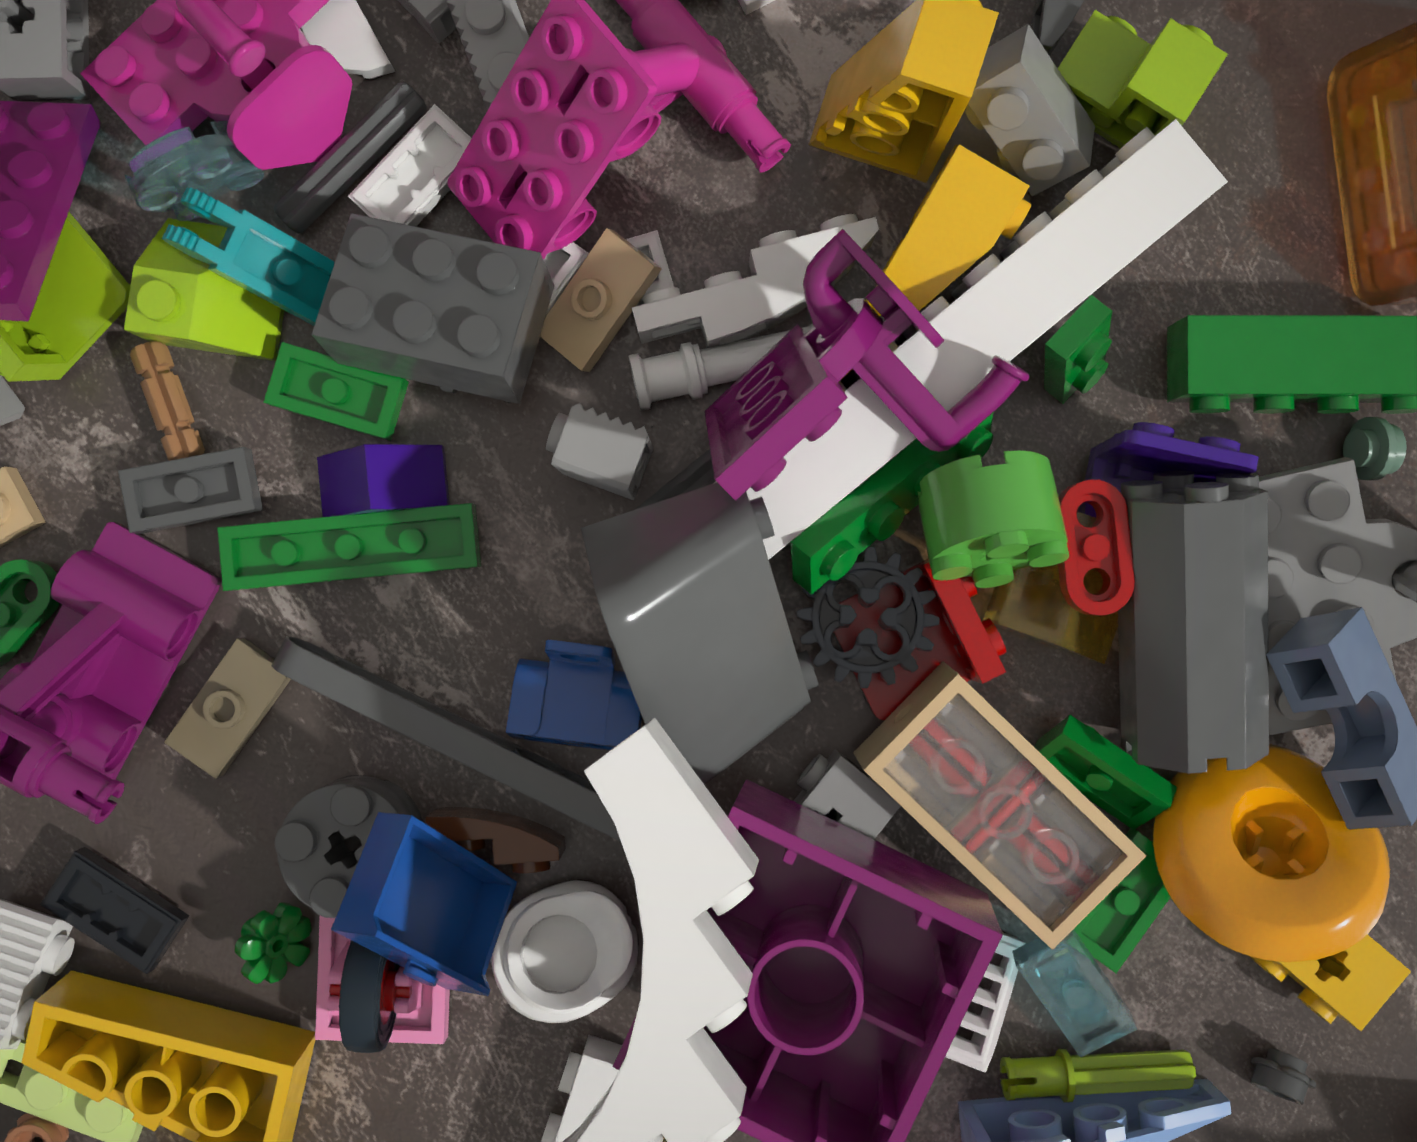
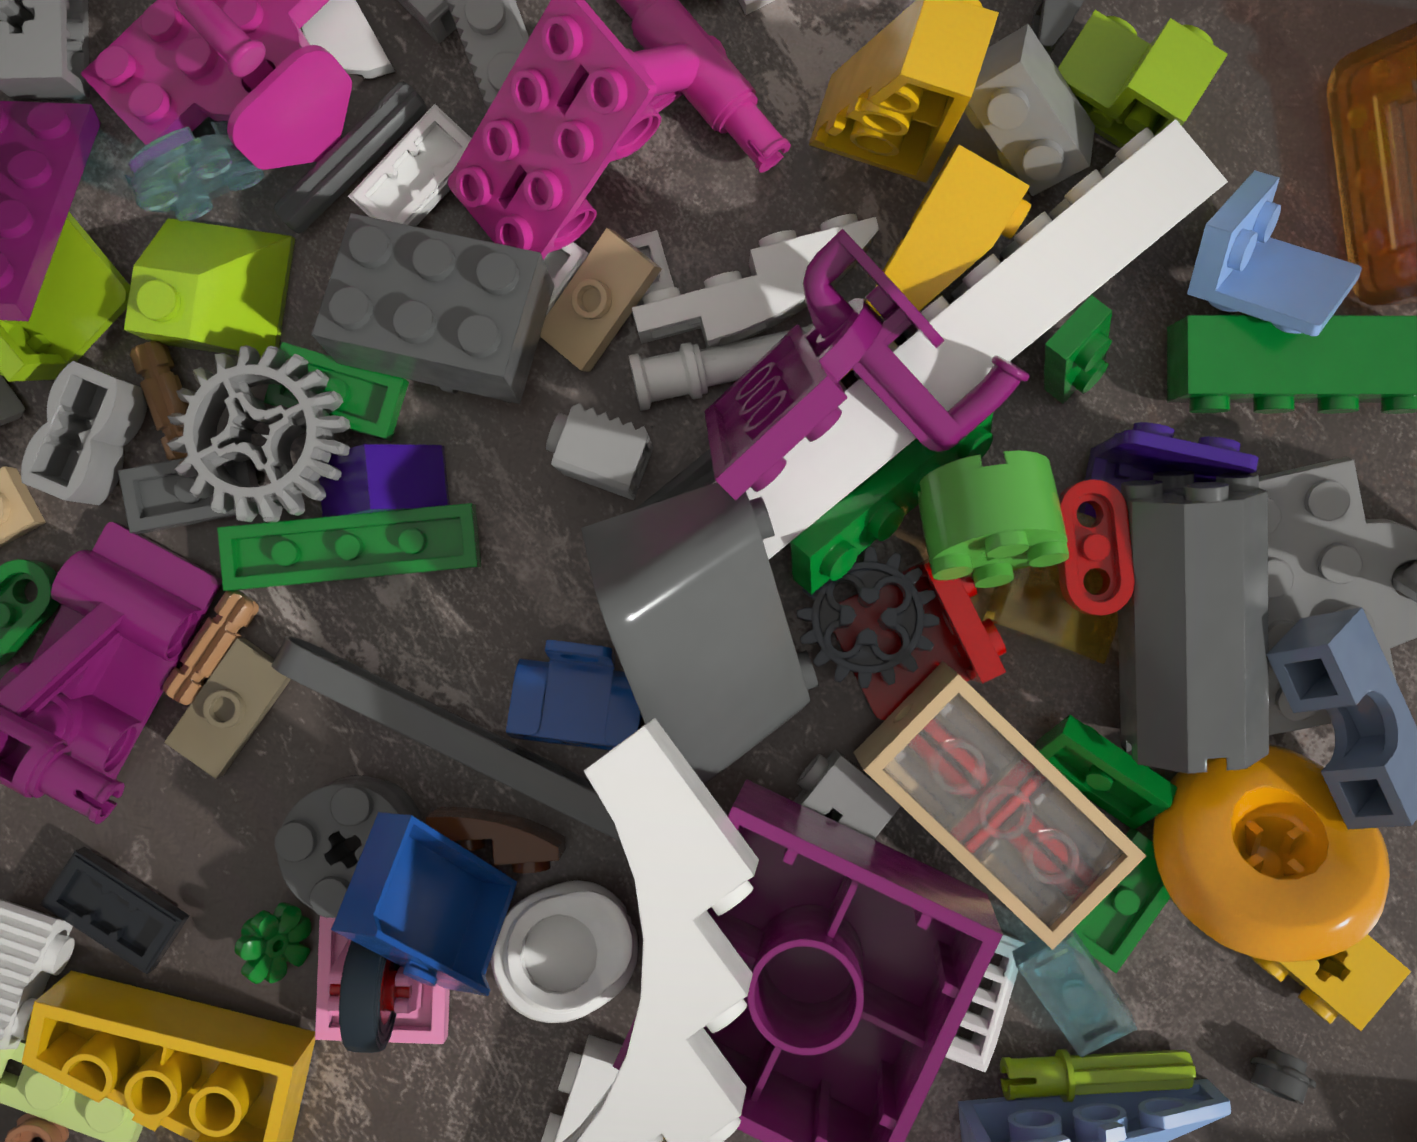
teal hinge [162,187,335,326] -> none
sand green plate [1343,417,1407,481] -> none
none -> light grey brick [21,361,148,505]
none -> medium nougat axle [163,590,259,706]
none -> light grey gear [166,346,350,523]
none -> light blue bracket [1187,170,1362,336]

